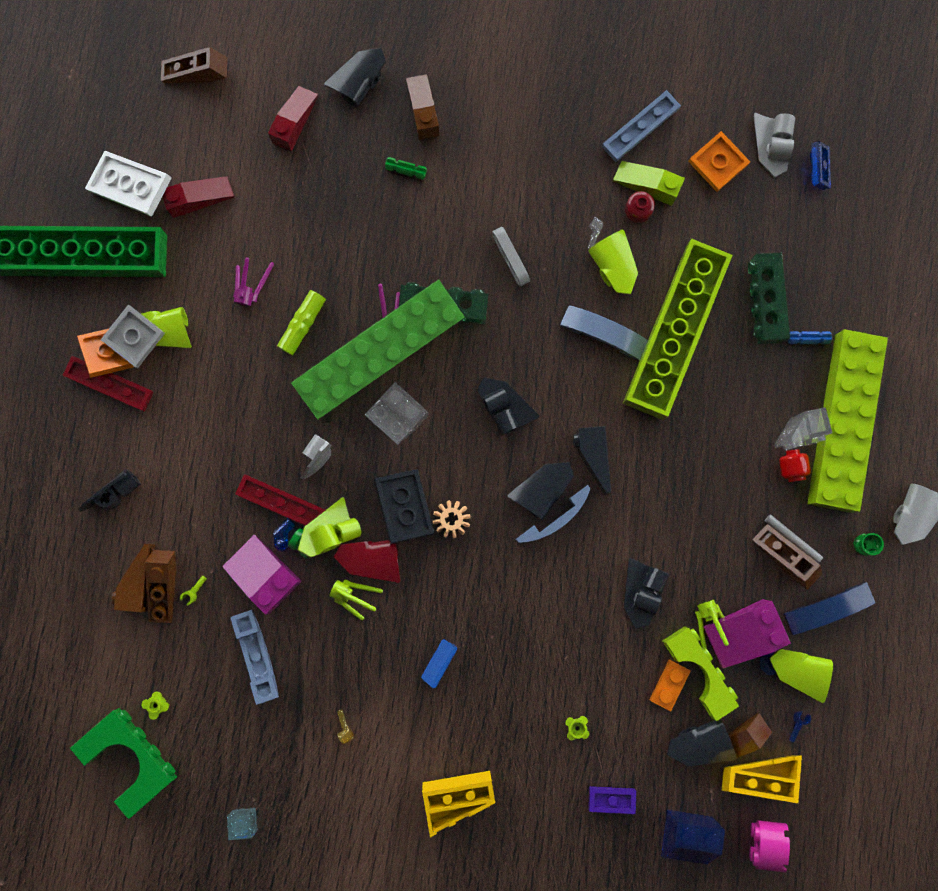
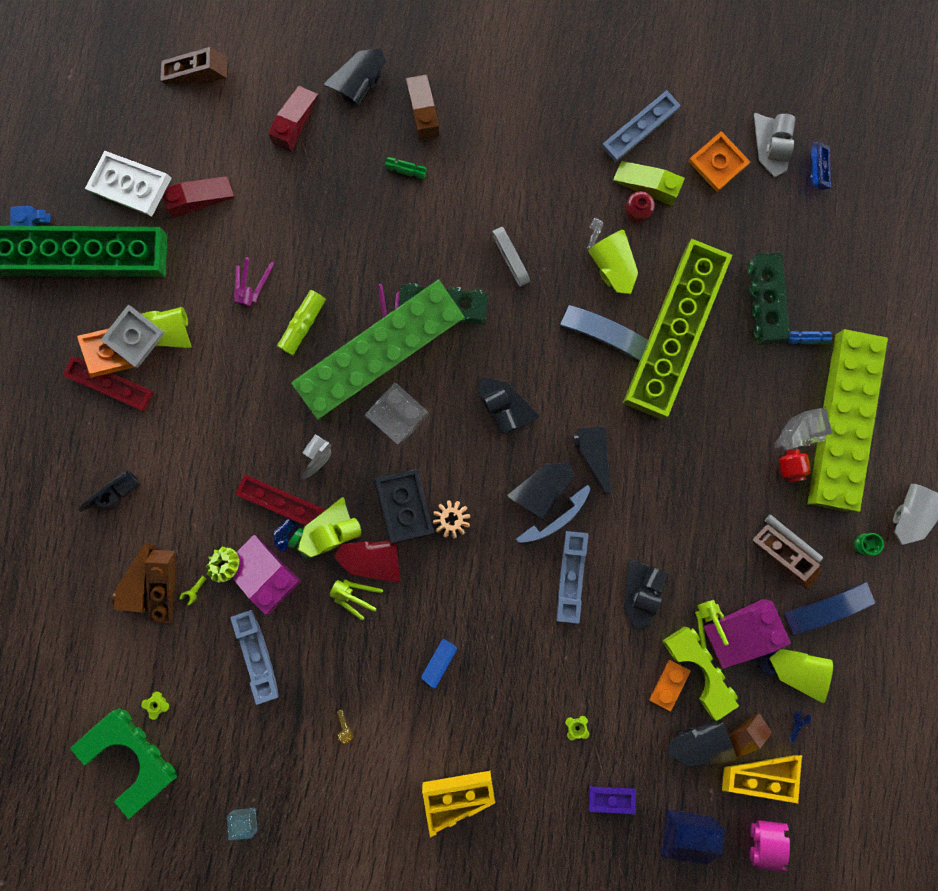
none -> blue plate [10,206,50,226]
none -> lime gear [206,547,239,583]
none -> sand blue slope [557,531,588,623]

